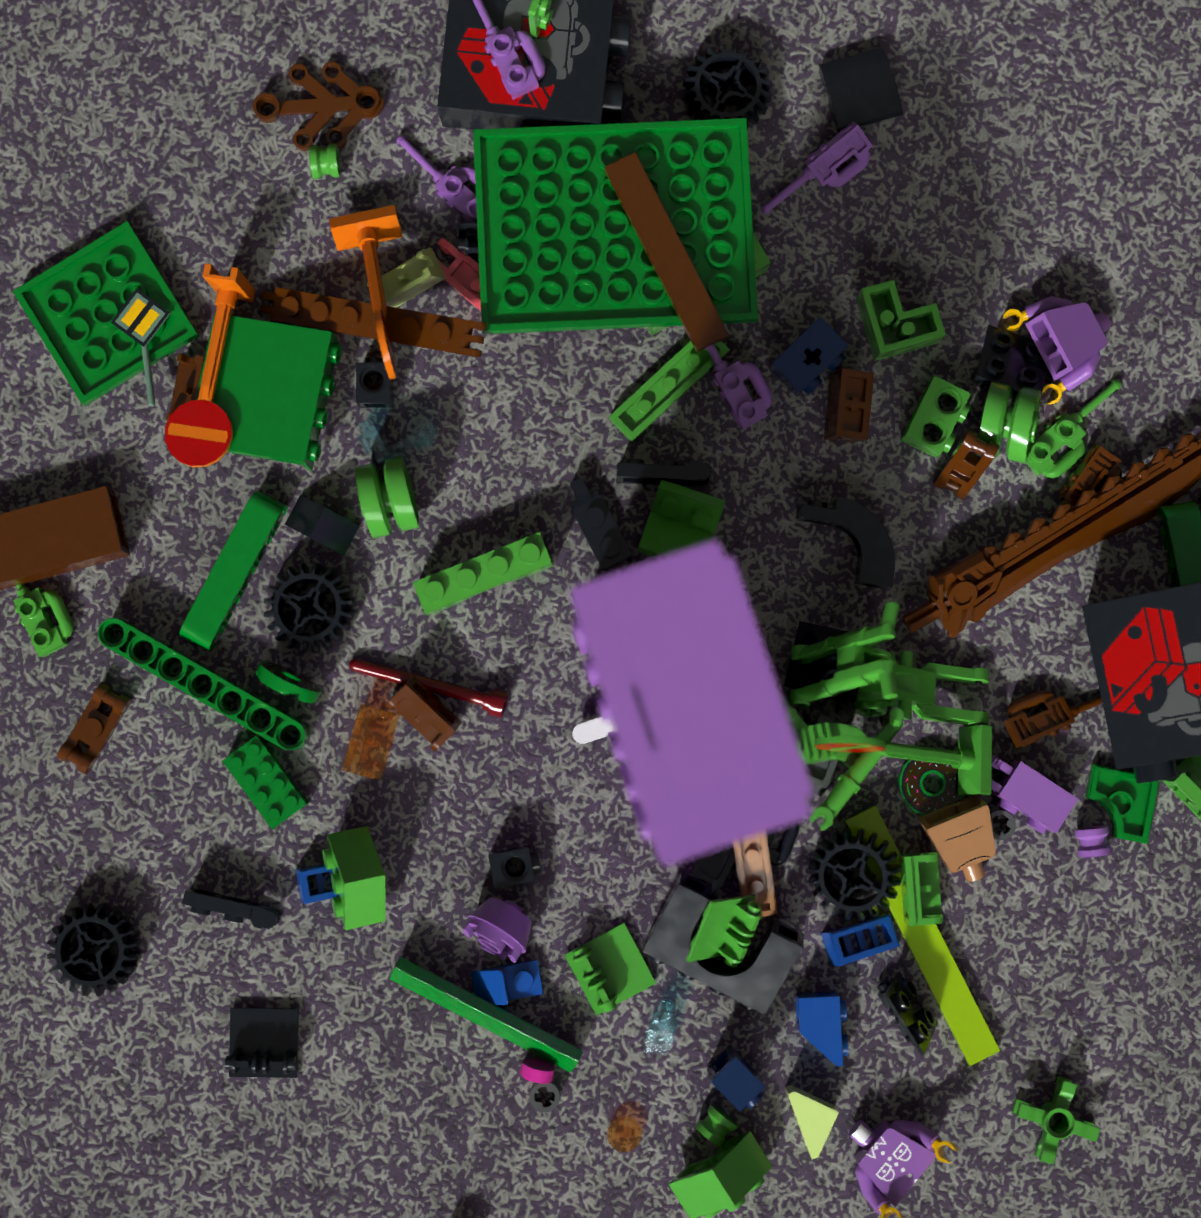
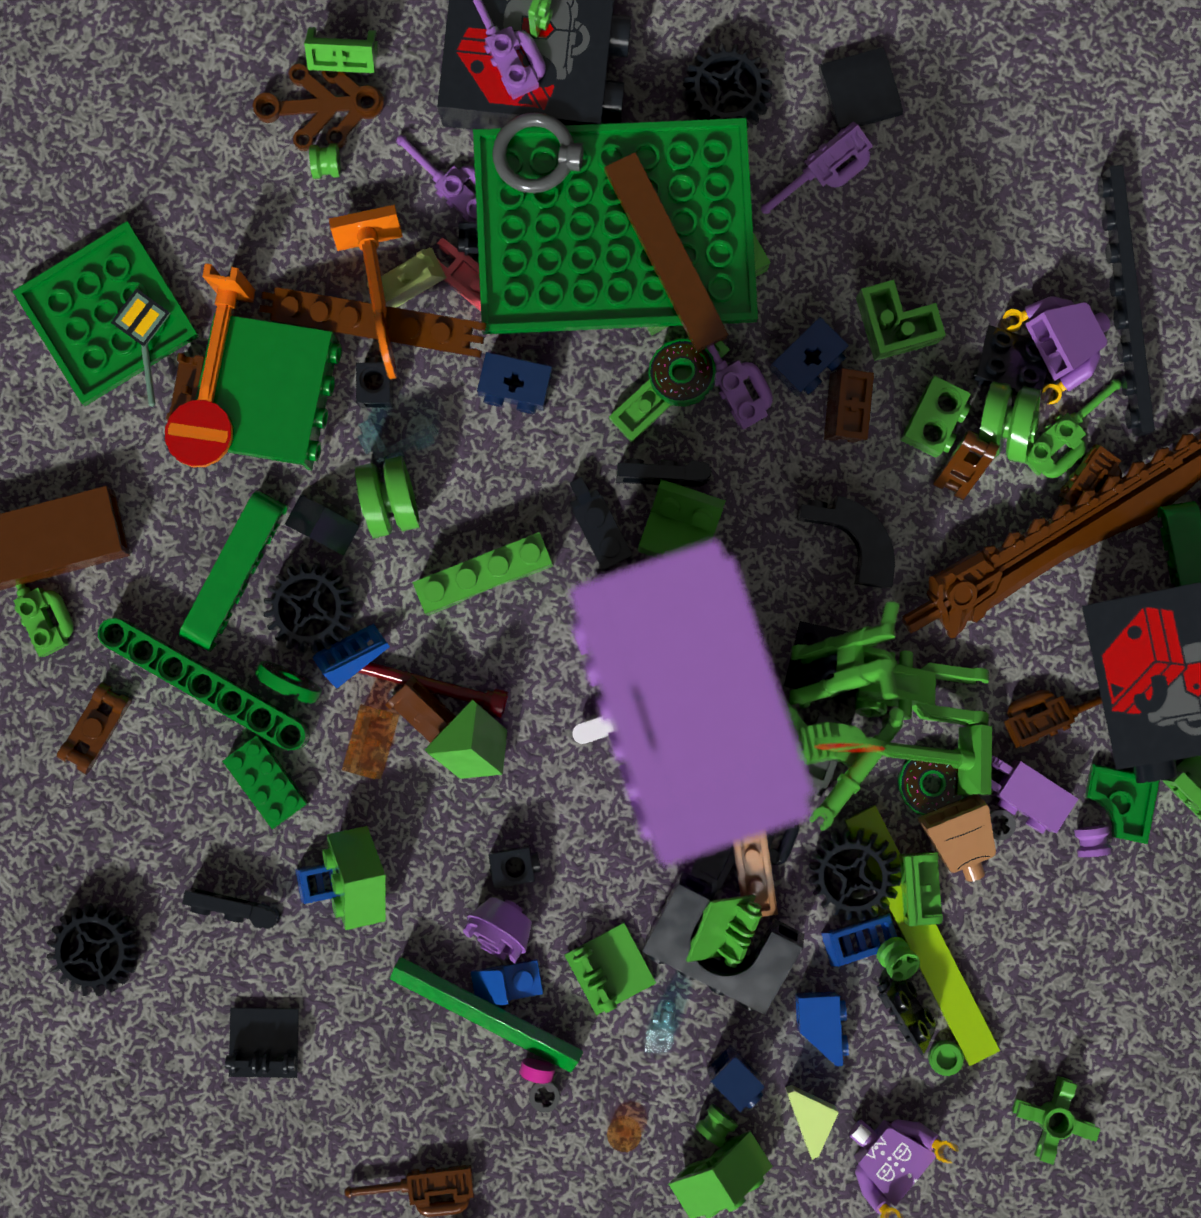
none -> bright green hinge [304,27,378,73]
none -> blue slope [312,624,390,688]
none -> reddish brown piece [344,1165,475,1217]
none -> bright green slope [425,700,507,779]
none -> dark blue brick [477,352,553,414]
none -> dark grey piece [493,112,584,193]
none -> tile [648,339,717,407]
none -> bright green wheel [877,937,920,981]
none -> bright green tile [928,1040,964,1076]
none -> black plate [1098,165,1155,437]

